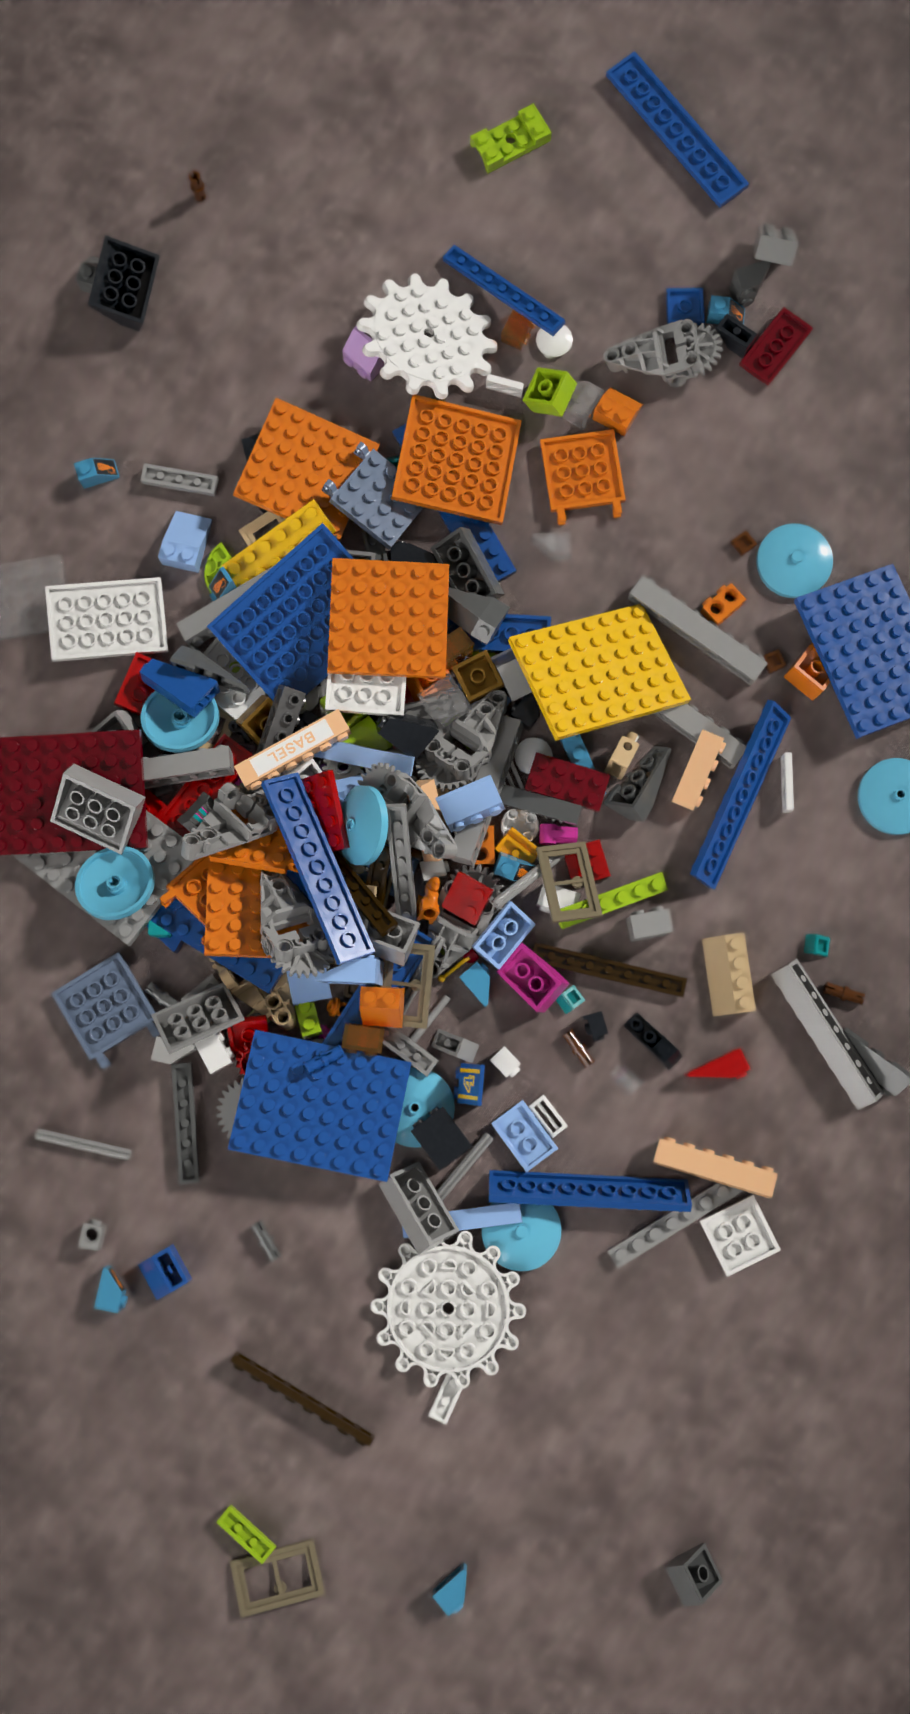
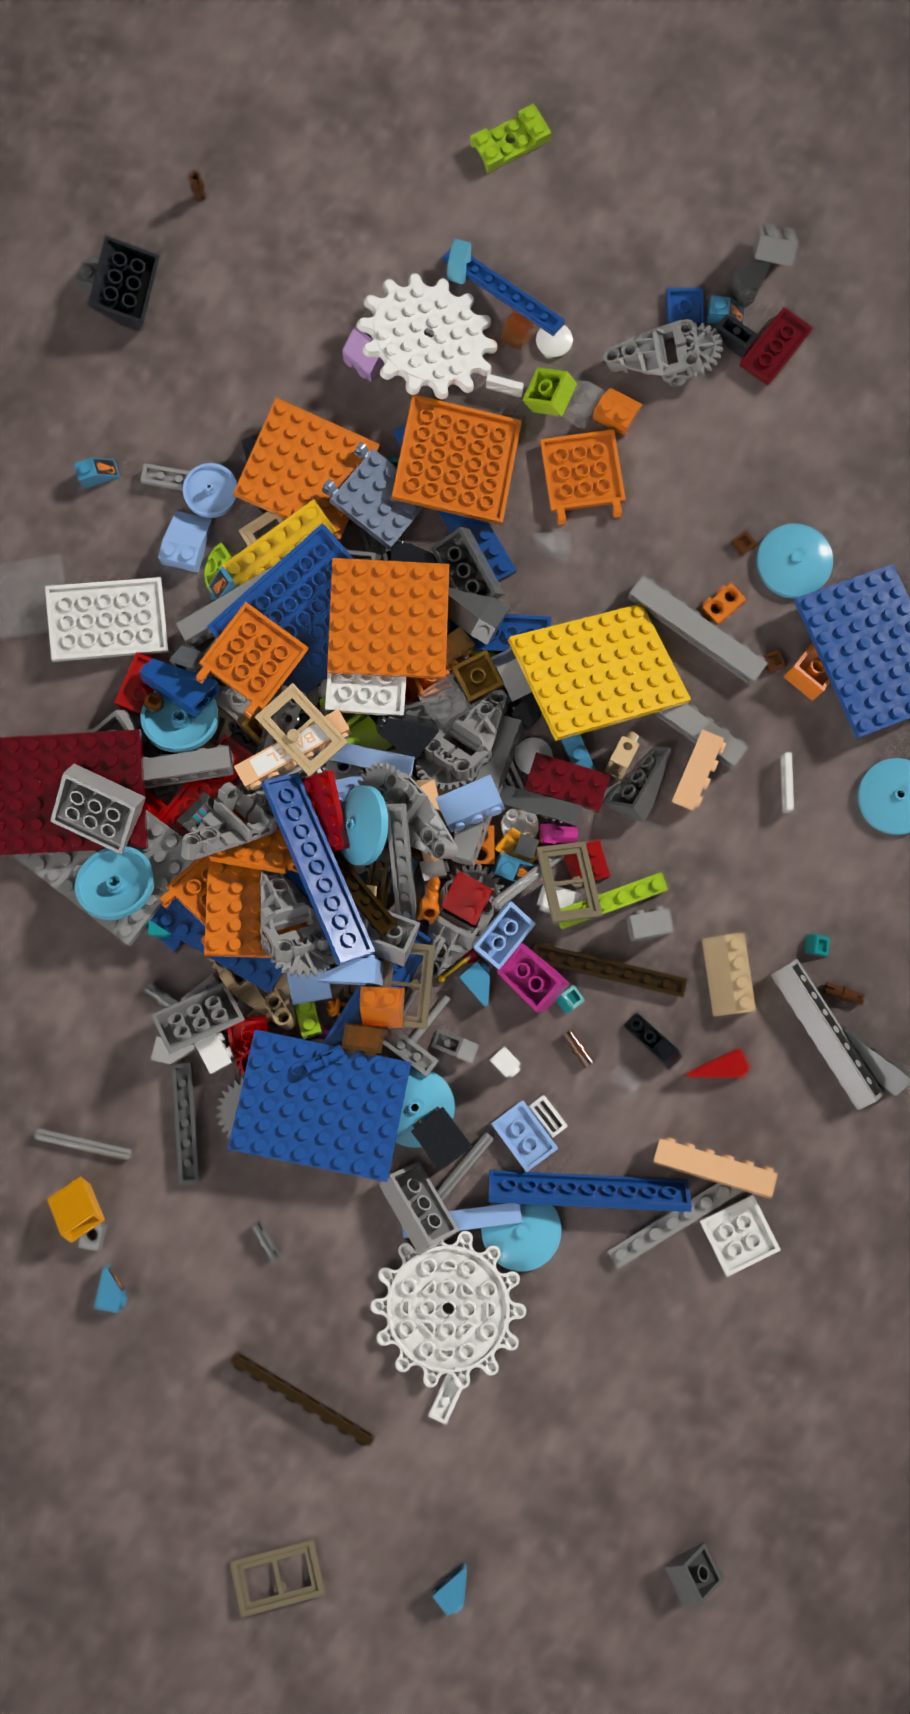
sand blue plate [51,952,160,1069] -> none
blue slope [138,1244,192,1300] -> none
lime plate [216,1504,276,1564] -> none
blue slope [454,1063,485,1106] -> none
black brick [581,1011,609,1042] -> none
blue plate [606,51,749,208] -> none
blue plate [690,700,791,890] -> none
none -> light orange brick [47,1176,105,1243]
none -> reddish brown tile [144,693,164,713]
none -> light blue piece [183,463,237,518]
none -> orange plate [196,602,309,719]
none -> tan door [255,683,348,777]
none -> medium azure slope [447,239,471,284]
none -> dark grey tile [514,834,539,859]

